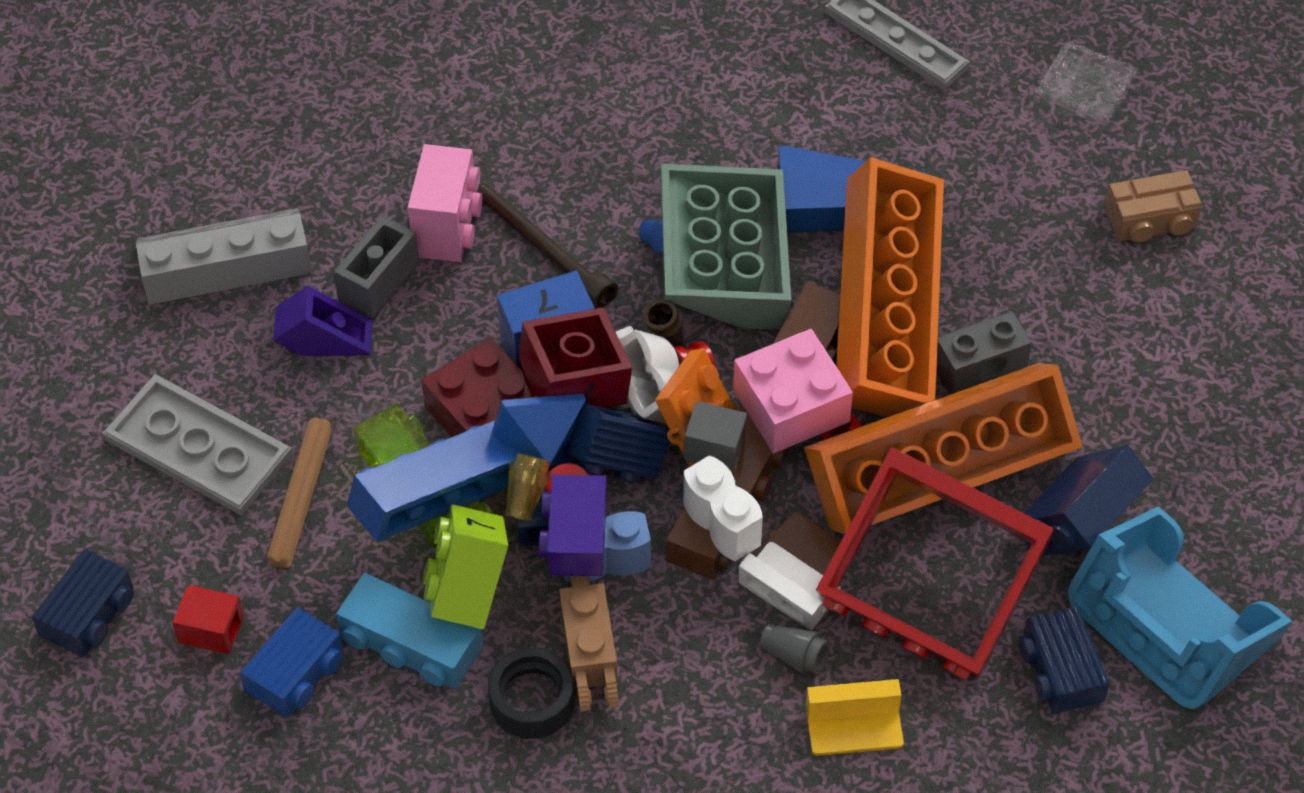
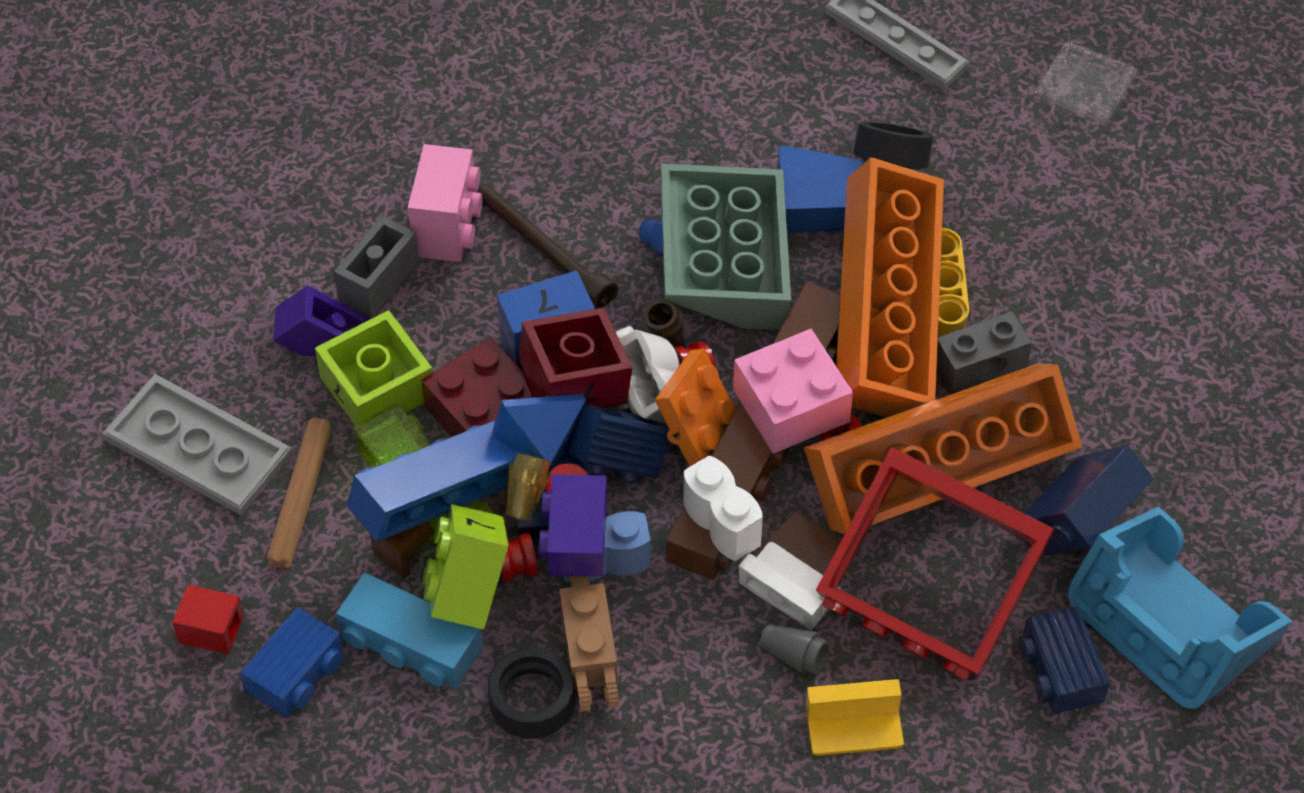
dark blue brick [32,548,134,657] -> none
light grey slope [136,208,312,305] -> none
dark grey panel [684,402,747,472] -> none
medium nougat brick [1104,170,1202,242] -> none
none -> lime brick [315,310,433,436]
none -> reddish brown panel [370,522,433,579]
none -> red wheel [500,533,538,583]
none -> black tyre [853,121,934,169]
none -> yellow beam [938,228,969,337]

